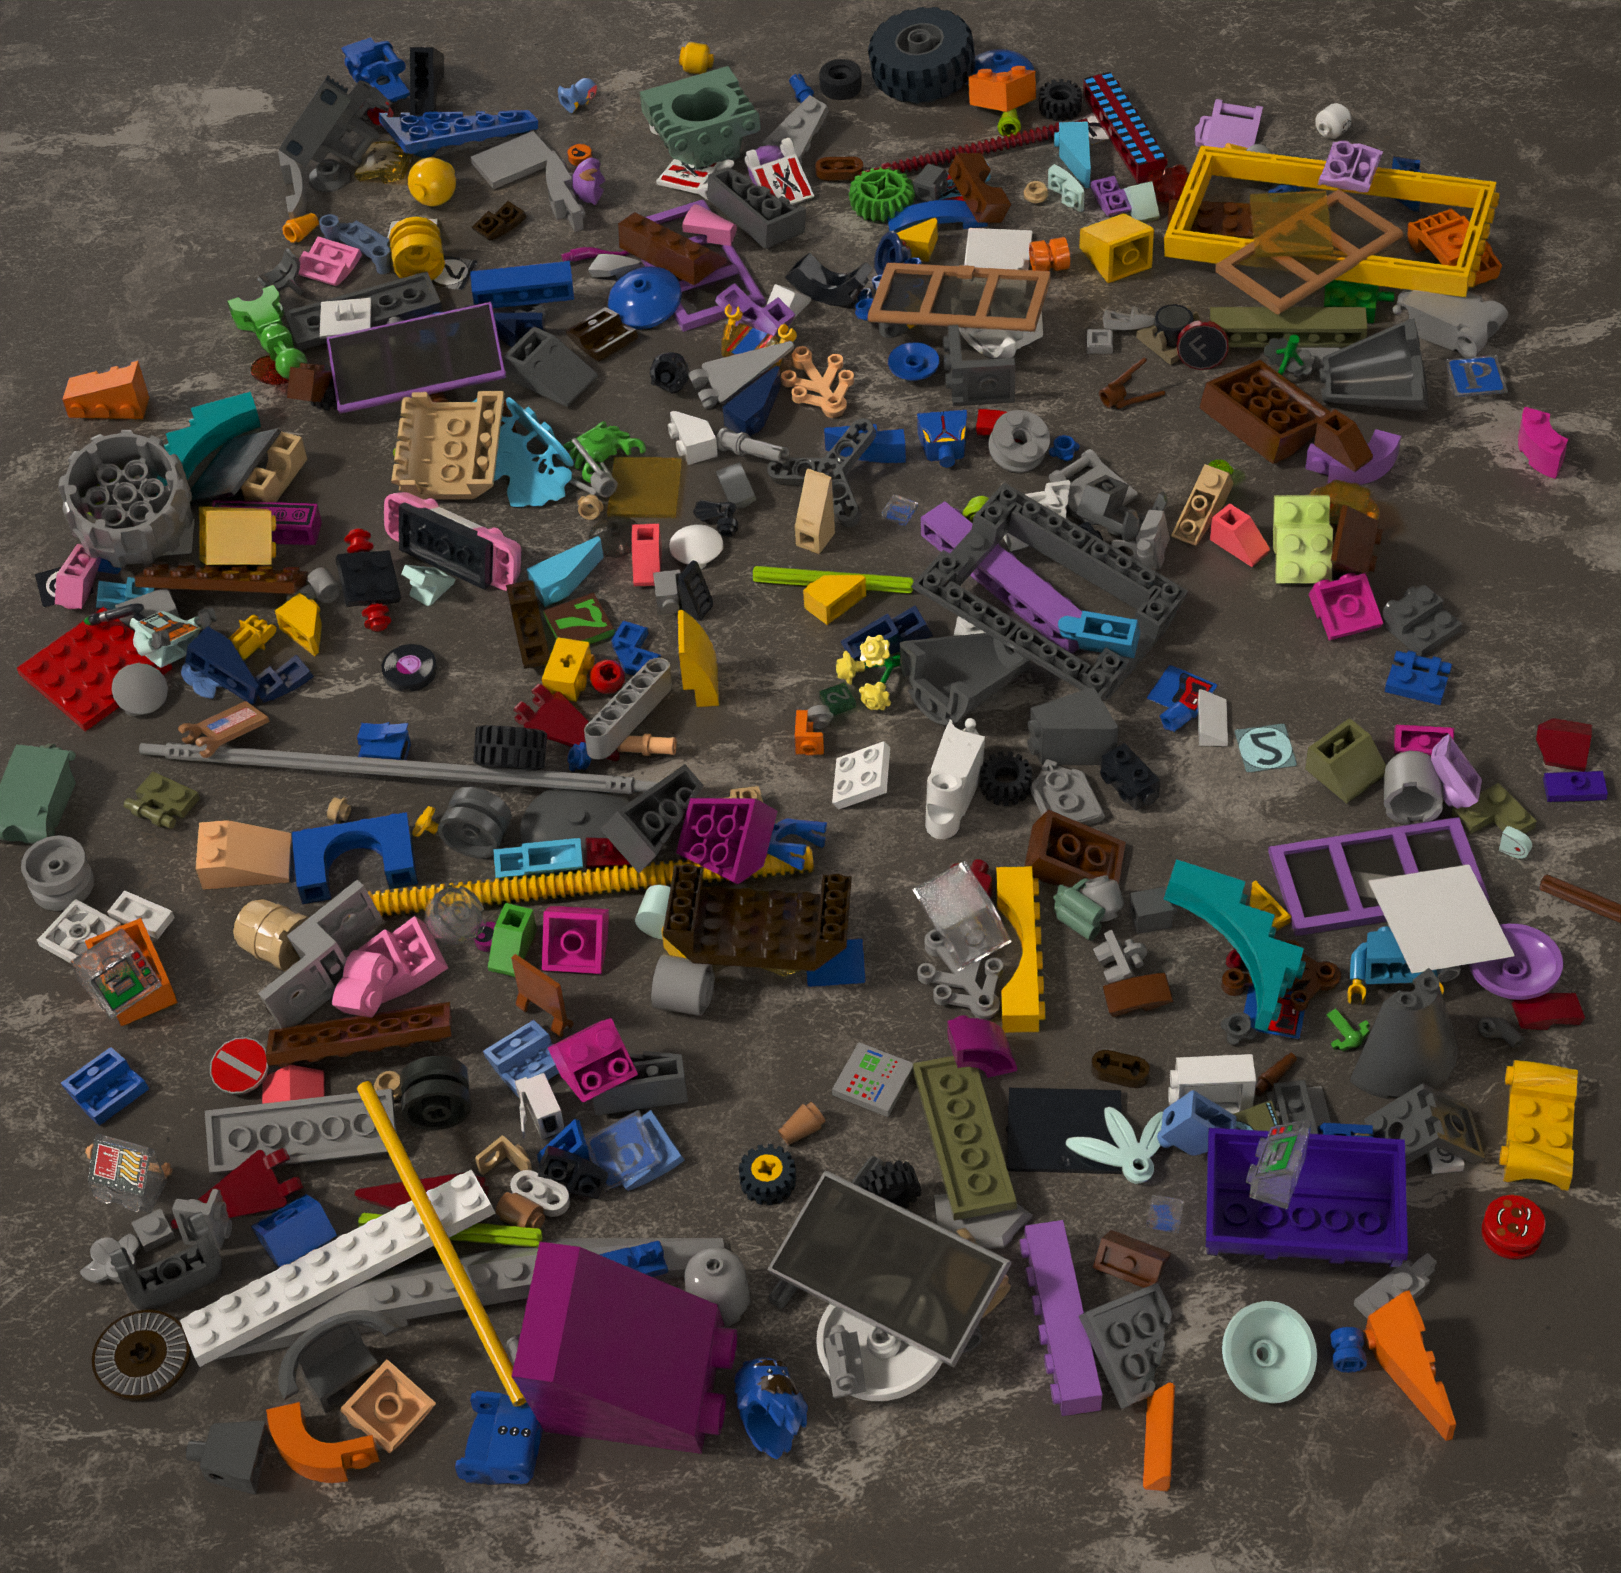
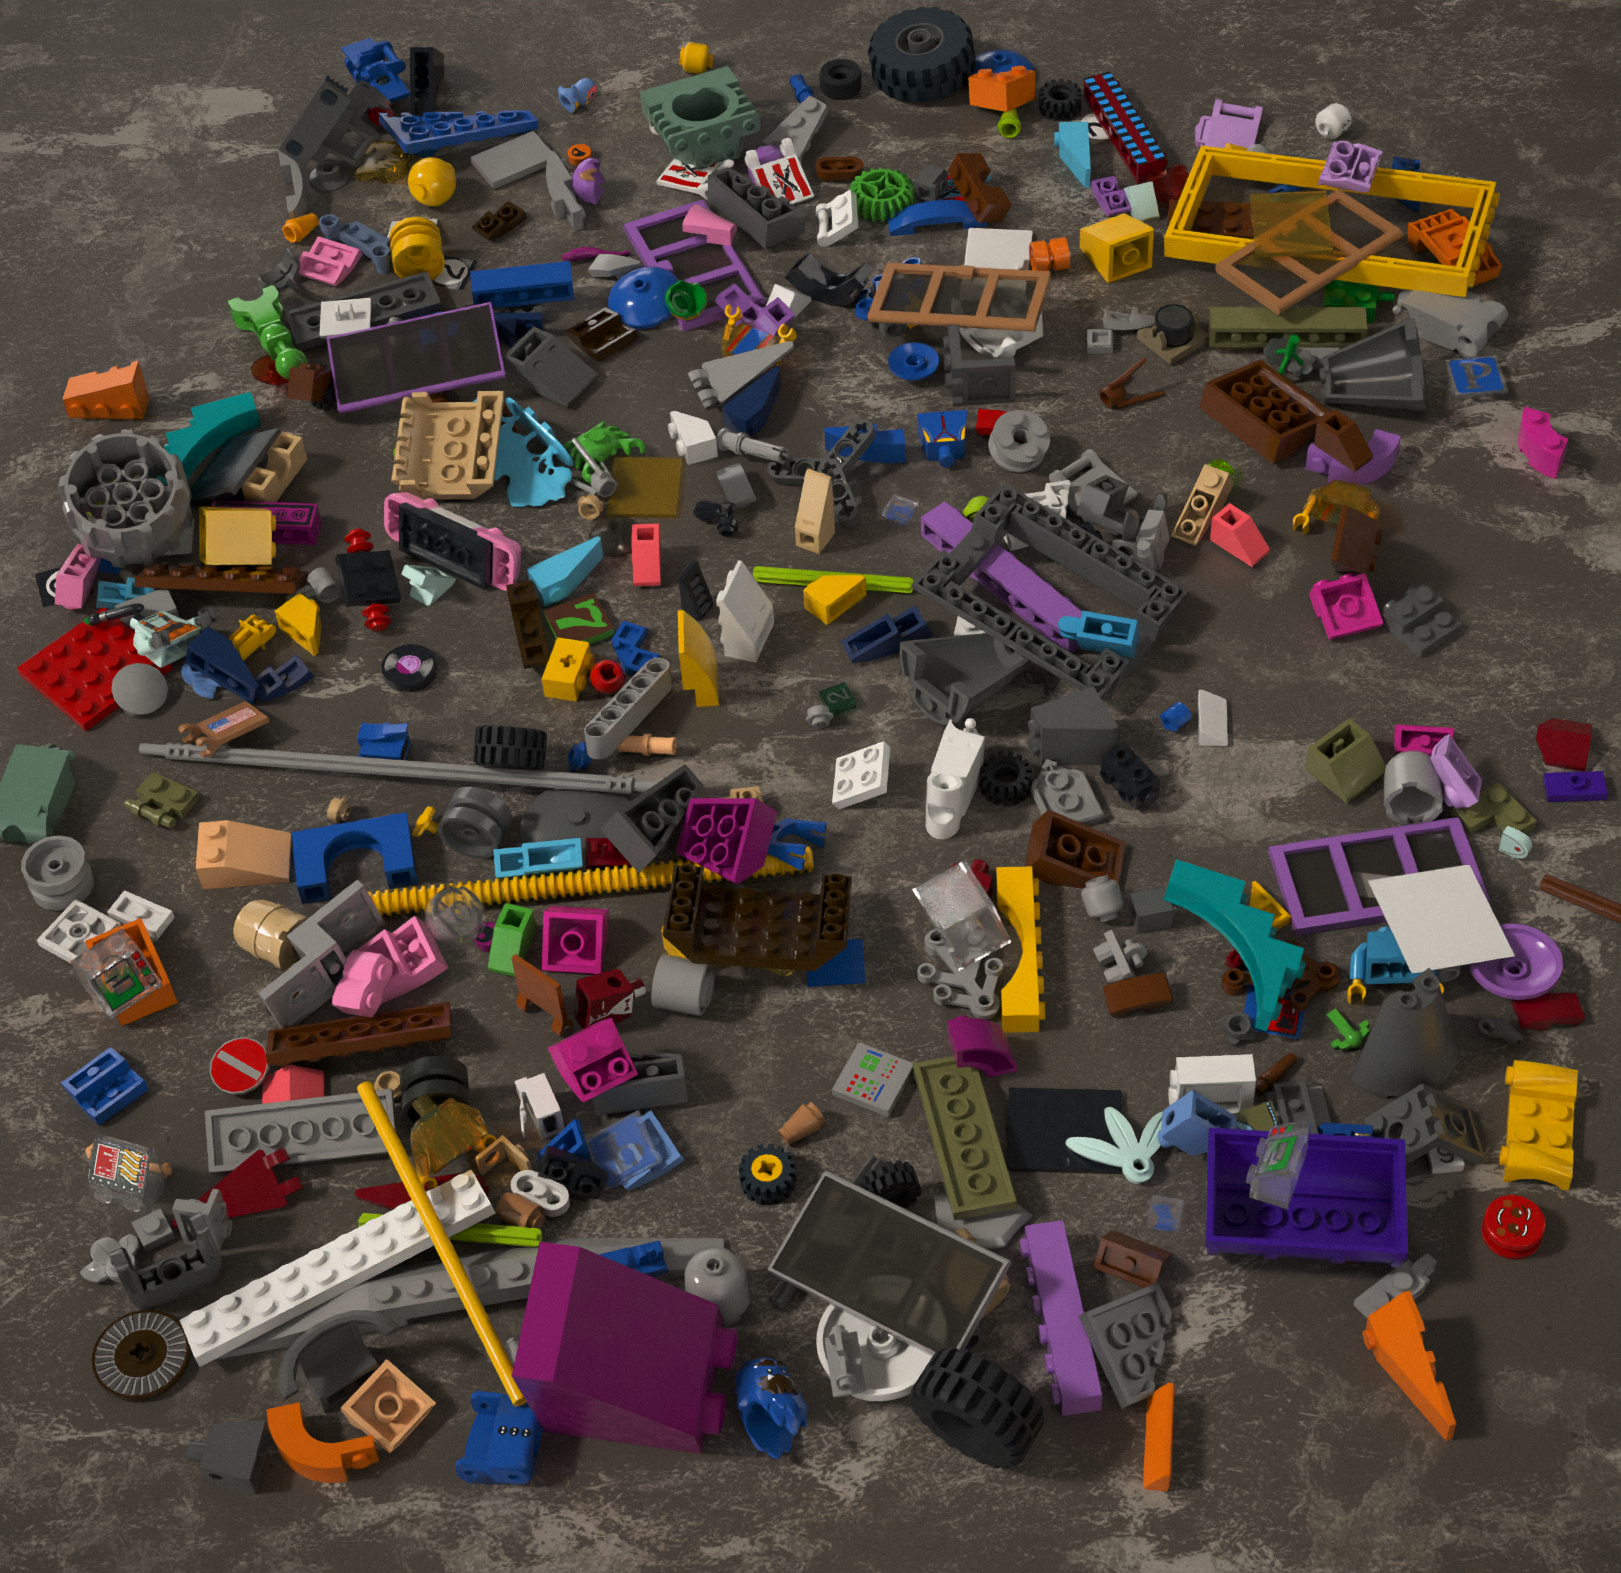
blue slope [251,1194,337,1268] -> none
medium blue slope [483,1020,559,1098] -> none
dark red flag [513,683,620,761] -> none
reddish brown slope [618,212,727,286] -> none
light aqua piece [635,885,670,939] -> none
black piece [650,352,689,394] -> none
light grey brick [653,570,681,615] -> none
white dish [669,525,723,569] -> none
light nougat plant [781,346,854,418] -> none
orange bracket [795,710,824,755] -> none
light yellow plant [836,635,901,710] -> none
dark red hose [859,118,1089,176] -> none
dark blue hat [874,231,912,276] -> none
yellow slope [897,218,938,262] -> none
tan plate [1024,181,1048,204] -> none
light aqua slope [1048,164,1085,212] -> none
blue plate [1049,435,1079,461] -> none
sand green piece [1053,878,1105,941] -> none
dark brown beam [1091,1050,1150,1088] -> none
sticker [1147,665,1217,718] -> none
black tile [1177,320,1229,370] -> none
light aqua dish [1222,1301,1317,1404] -> none
clear light blue sticker [1234,724,1297,772] -> none
yellowish green bracket [1273,495,1333,583] -> none
blue wheel [1330,1327,1367,1373] -> none
blue plate [1385,650,1452,705] -> none
none -> clear yellow torso [410,1093,496,1189]
none -> dark red torso [574,969,646,1029]
none -> green hair [665,280,707,320]
none -> white slope [716,560,774,663]
none -> white plate [816,190,858,247]
none -> black tyre [910,1347,1044,1469]

